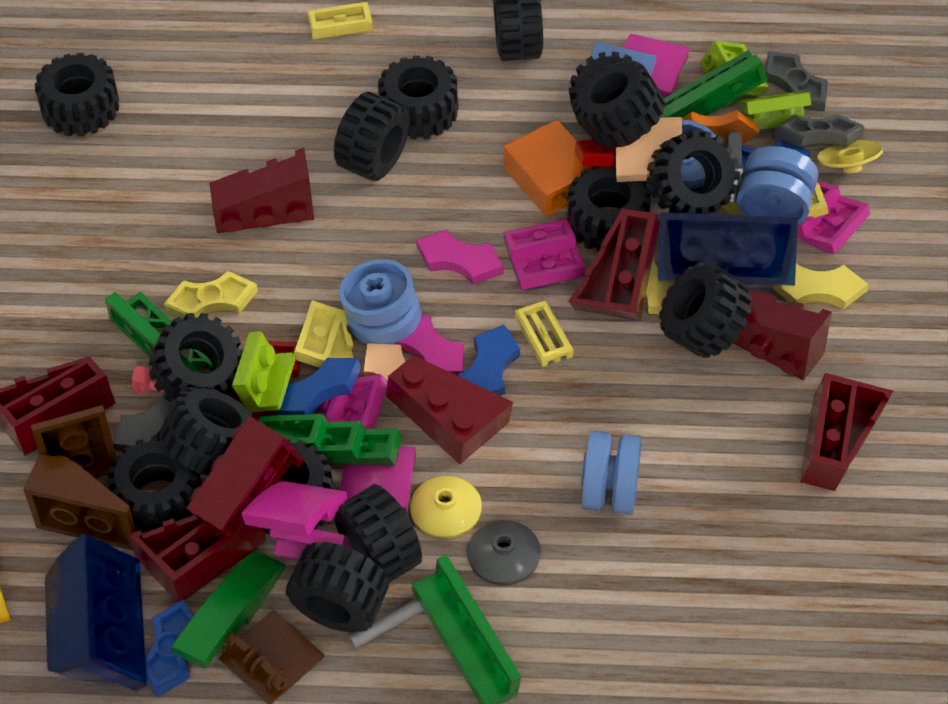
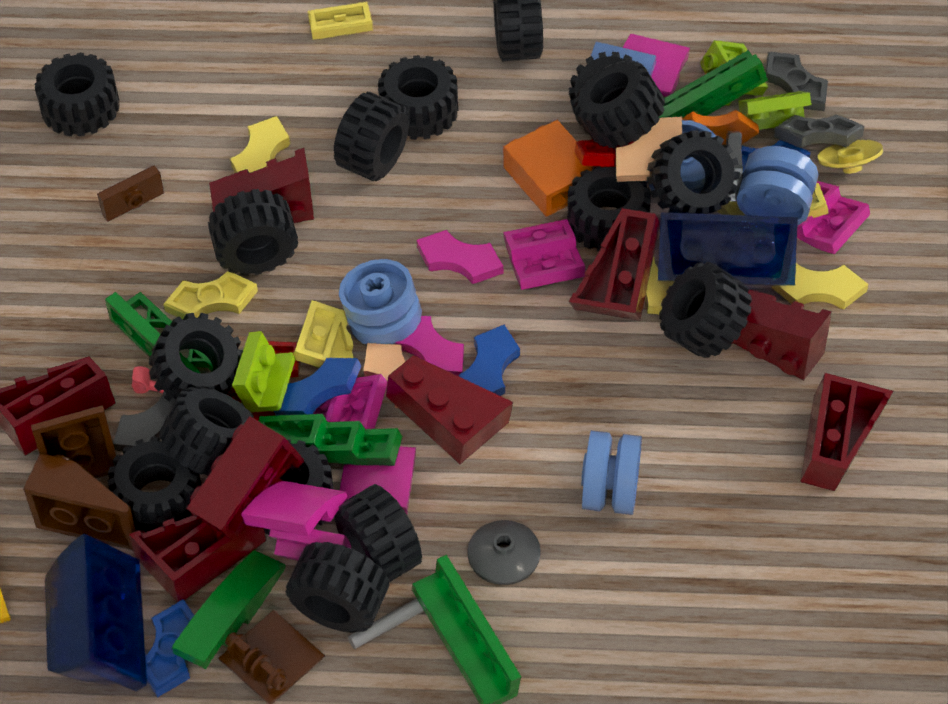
light yellow dish [410,476,482,539] -> none
light yellow tile [515,300,574,368] -> none
none -> reddish brown plate [97,165,164,222]
none -> black tyre [208,189,298,276]
none -> light yellow tile [230,116,290,173]

